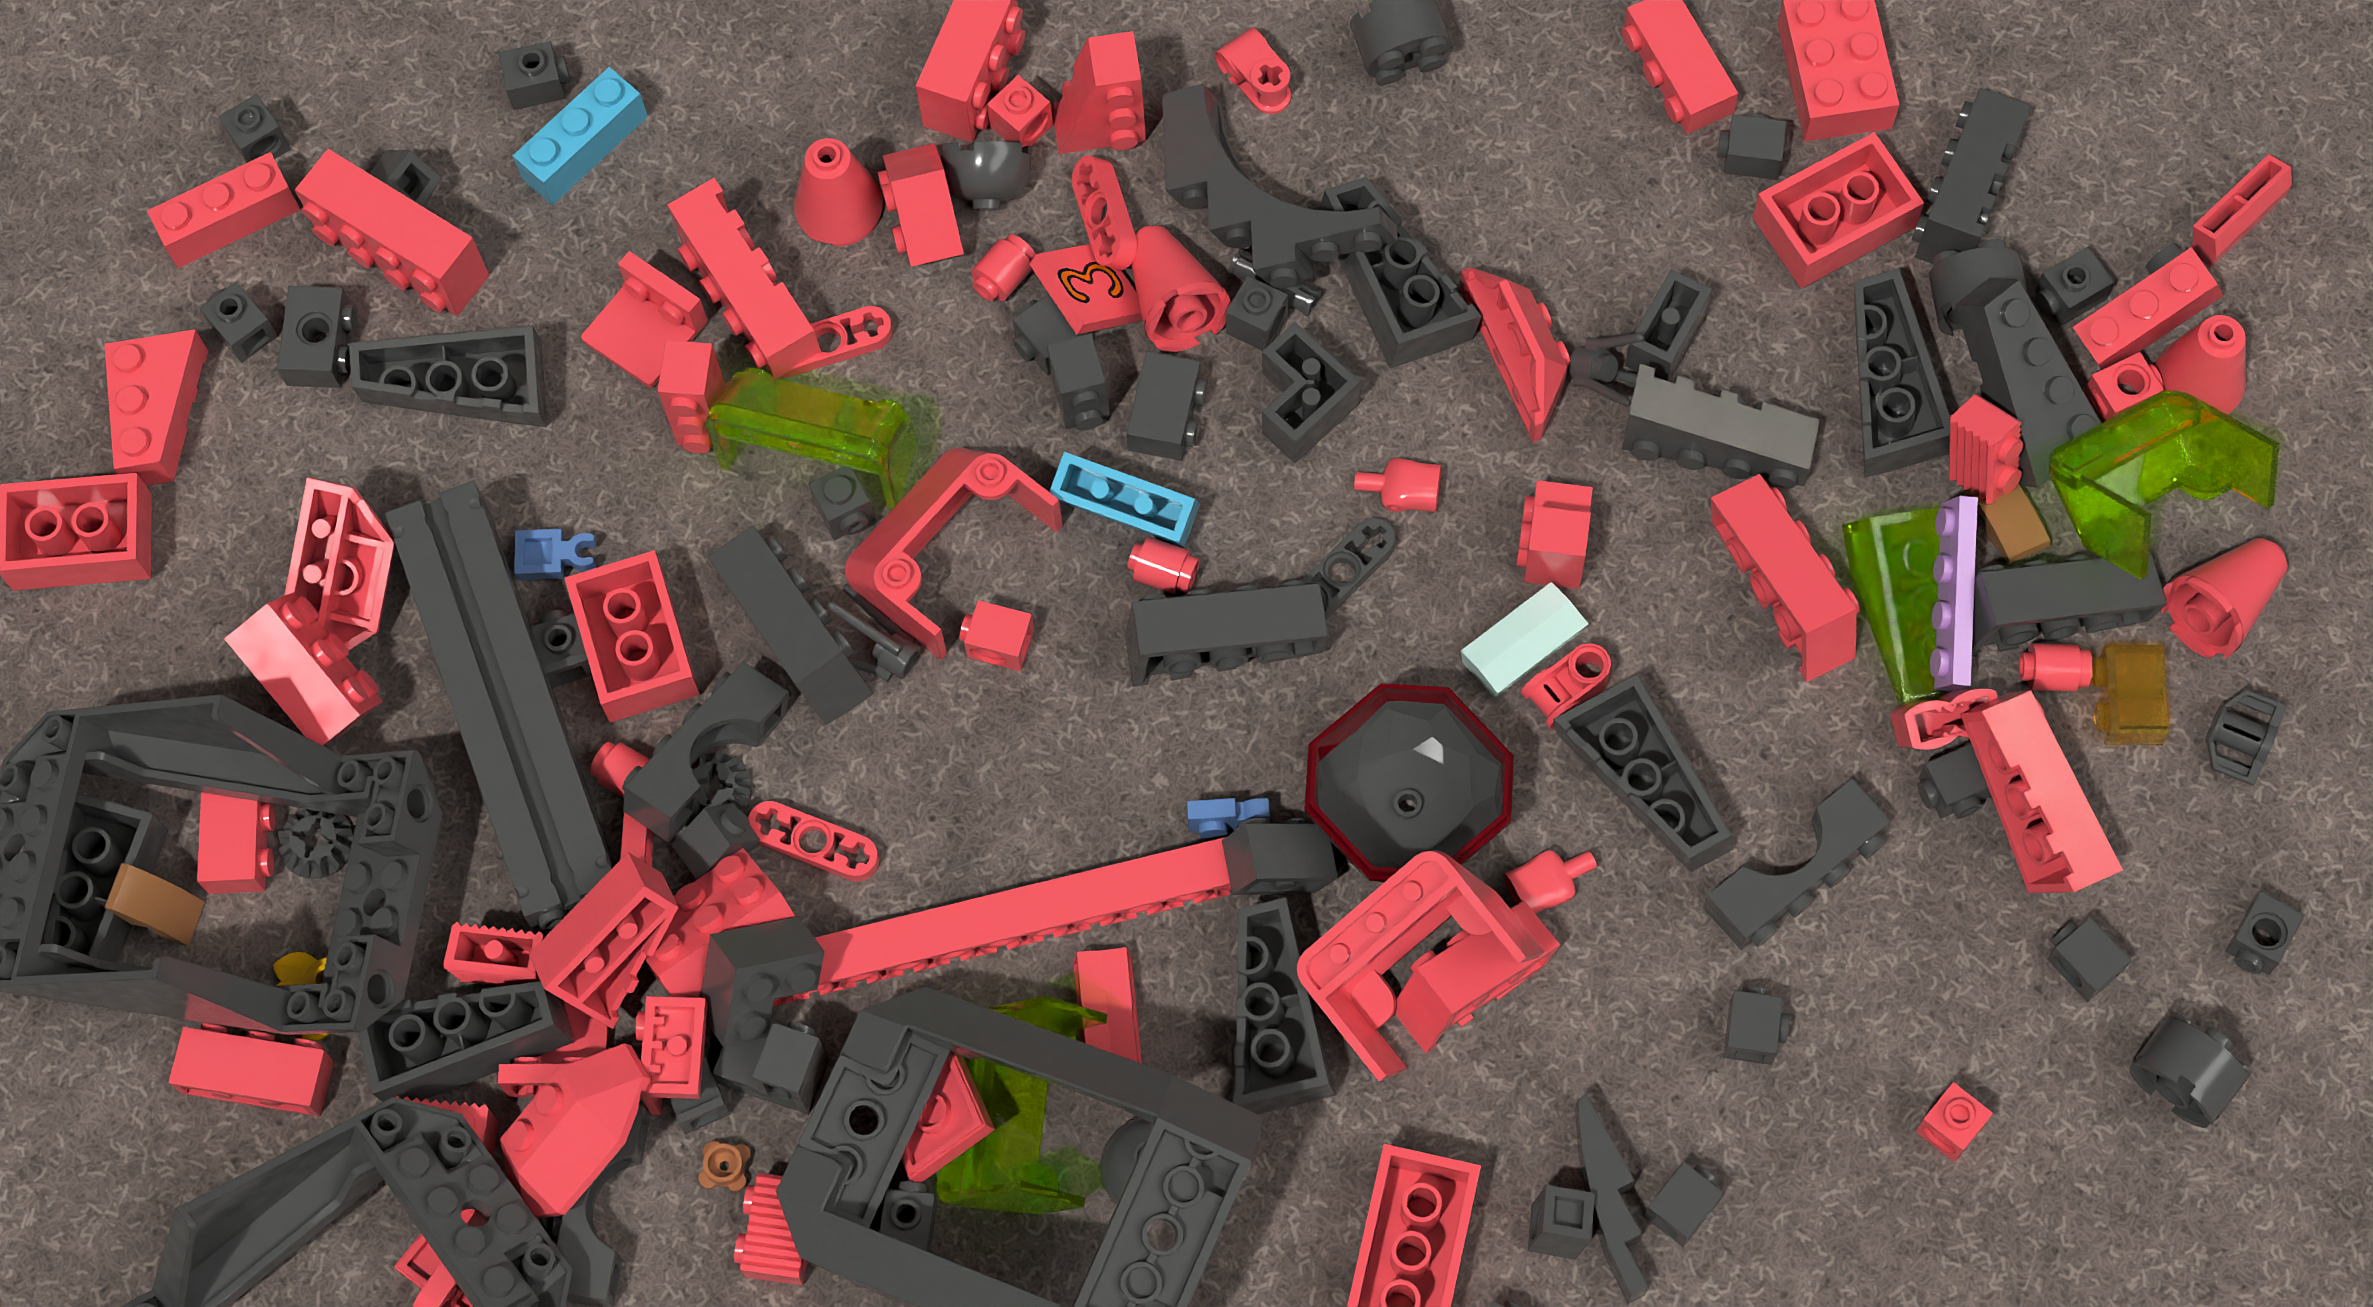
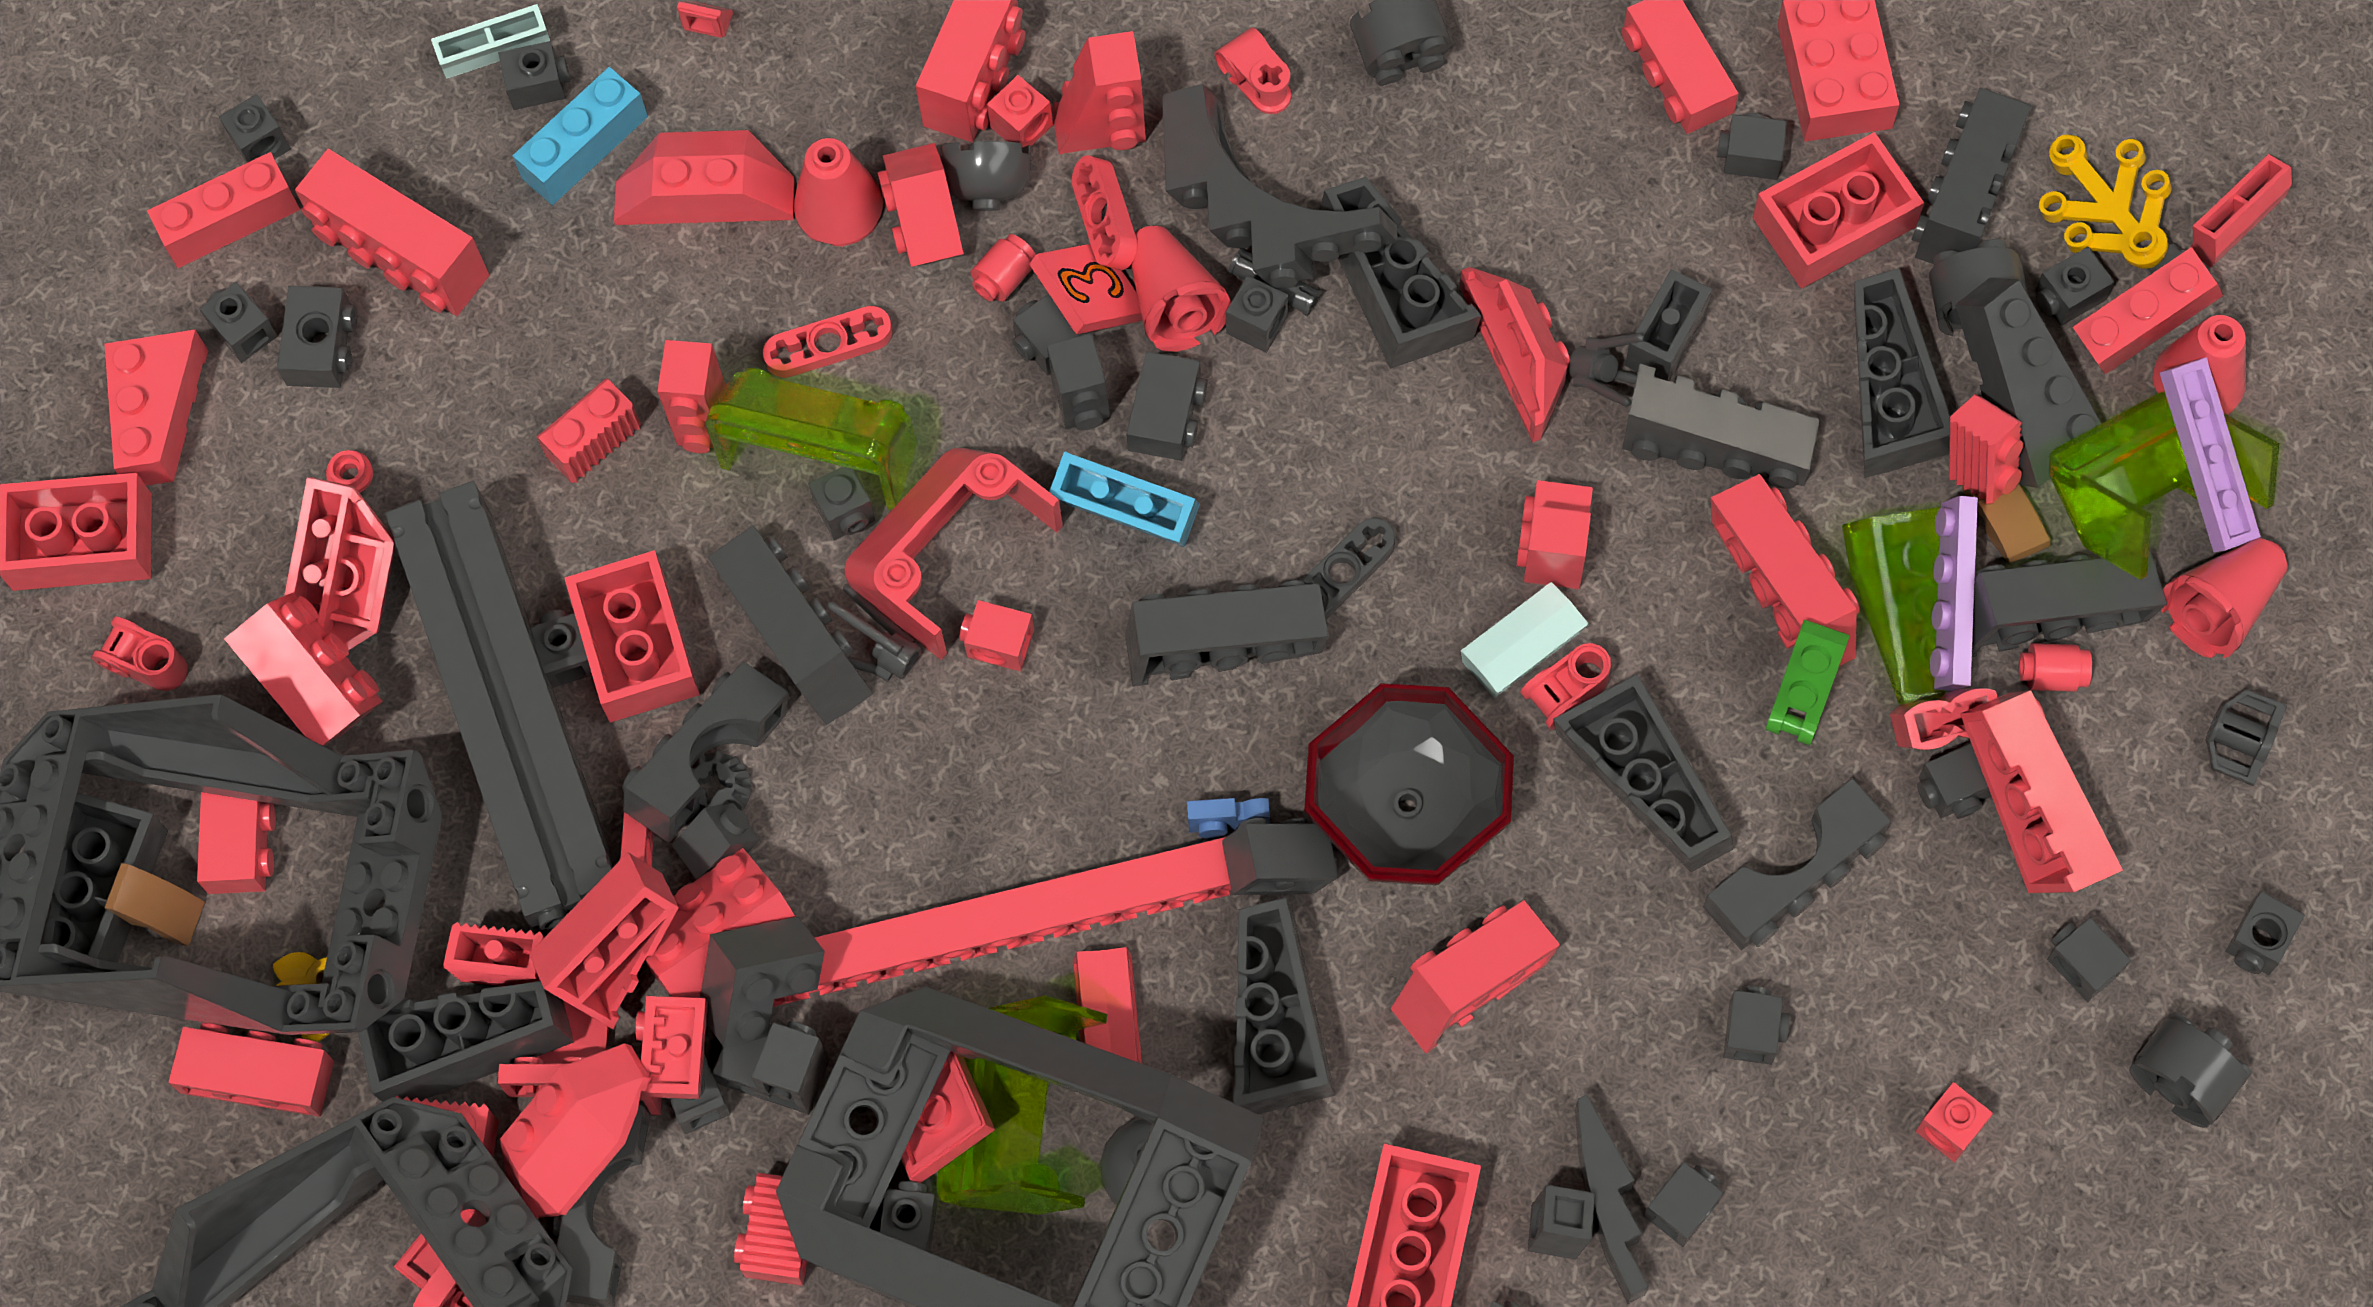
dark grey gear [277,809,354,879] -> none
dark grey wedge [349,325,547,428] -> none
dark grey brick [369,150,442,207] -> none
medium blue plate [514,529,597,580] -> none
coral bracket [581,251,708,388] -> none
coral brick [590,742,650,798] -> none
coral wedge [667,178,821,380] -> none
nougat plate [698,1141,751,1192] -> none
coral beam [748,801,879,882] -> none
coral brick [1127,536,1200,595] -> none
dark grey brick [1262,322,1361,463] -> none
coral windscreen [1297,850,1545,1082] -> none
coral piece [1354,458,1442,512] -> none
coral piece [1503,850,1597,914] -> none
coral brick [2084,352,2164,430] -> none
clear yellow brick [2091,645,2169,746] -> none
none -> coral piece [91,616,188,691]
none -> coral plate [326,450,373,493]
none -> light aqua piece [431,4,550,79]
none -> coral brick [537,378,641,483]
none -> coral wedge [614,130,795,225]
none -> coral slope [677,1,733,38]
none -> bright green plate [1765,620,1850,746]
none -> yellow plant [2039,135,2172,269]
none -> lavender plate [2159,357,2261,552]

